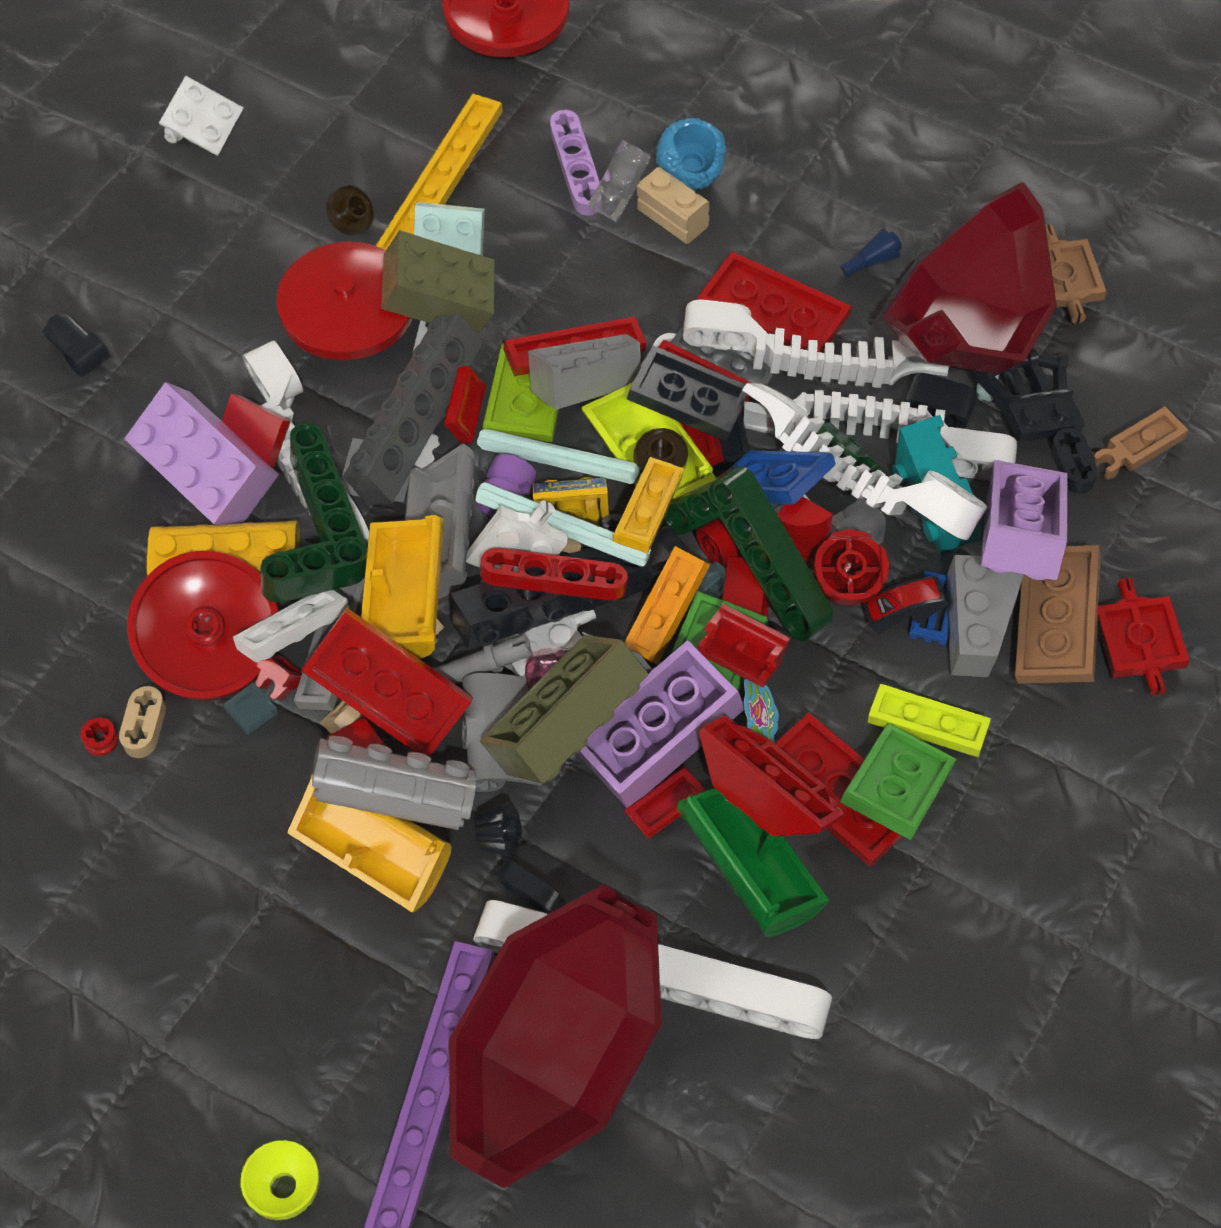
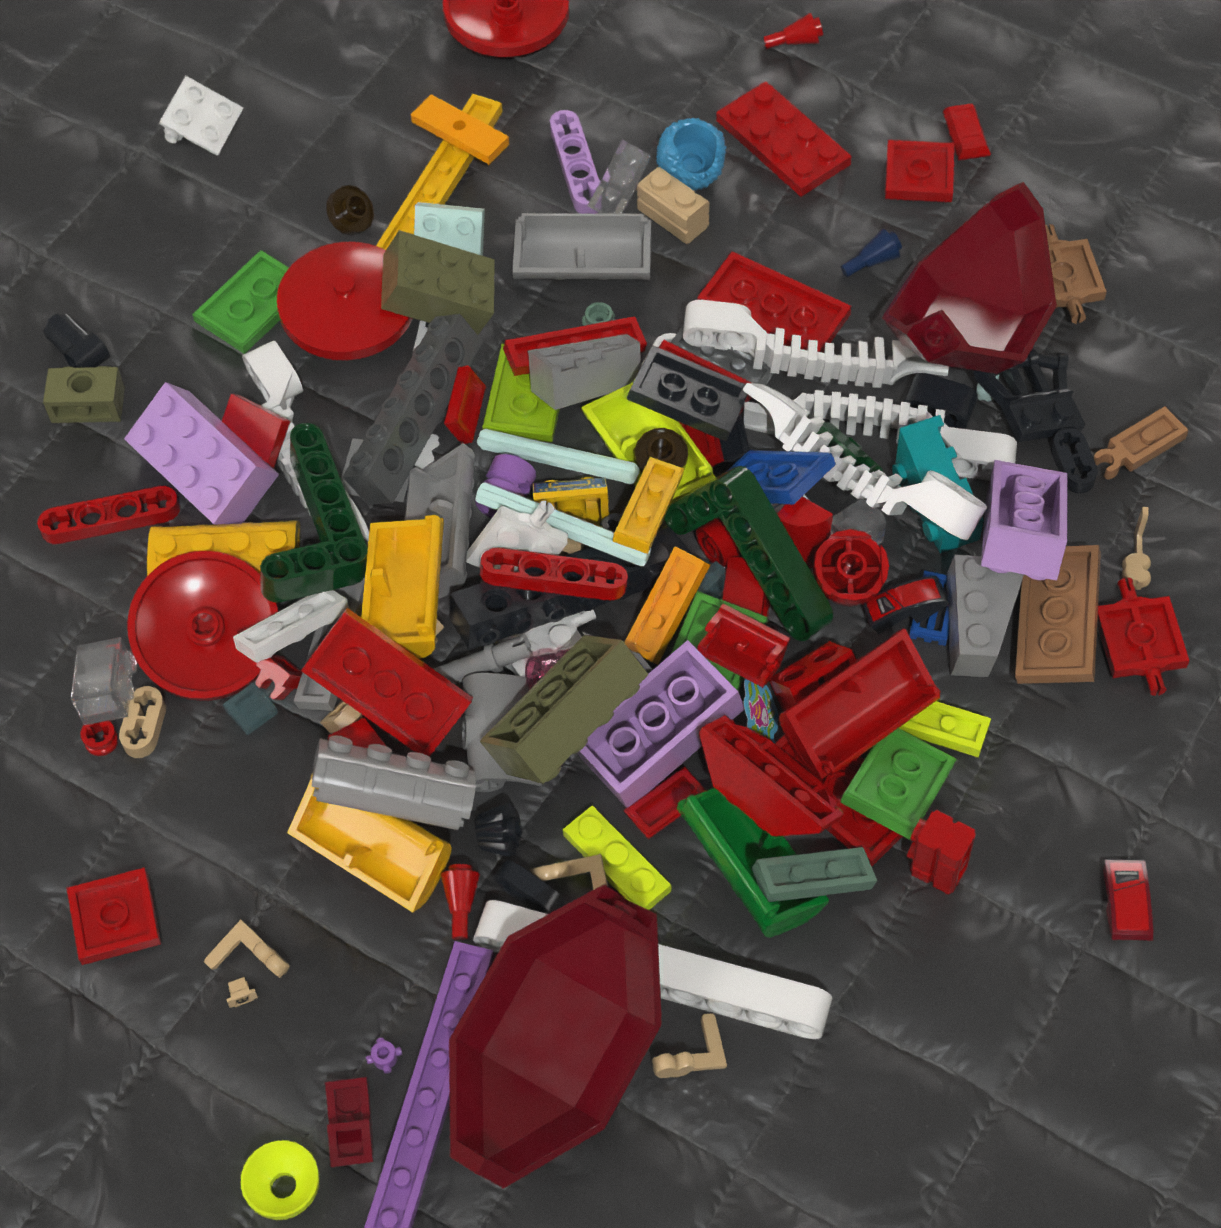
none -> red beam [37,486,180,544]
none -> olive brick [43,366,125,423]
none -> red plate [66,867,161,965]
none -> clear brick [71,637,137,725]
none -> bright green tile [192,250,289,354]
none -> tan piece [204,920,290,978]
none -> tan piece [226,977,258,1008]
none -> dark red slope [325,1077,374,1167]
none -> medium lavender piece [366,1038,402,1073]
none -> light orange tile [411,94,509,165]
none -> red cone [440,864,480,940]
none -> light grey container [512,213,651,280]
none -> tan piece [530,854,608,889]
none -> neon yellow plate [563,806,671,910]
none -> sand green plate [582,302,615,326]
none -> tan piece [652,1013,727,1078]
none -> red plate [716,81,852,197]
none -> sand green plate [752,847,877,902]
none -> red cone [763,12,824,49]
none -> red brick [769,641,856,711]
none -> red container [779,629,941,779]
none -> red plate [885,140,954,202]
none -> red brick [907,810,976,895]
none -> red tile [943,103,991,161]
none -> slope [1103,860,1154,941]
none -> tan piece [1121,507,1151,590]

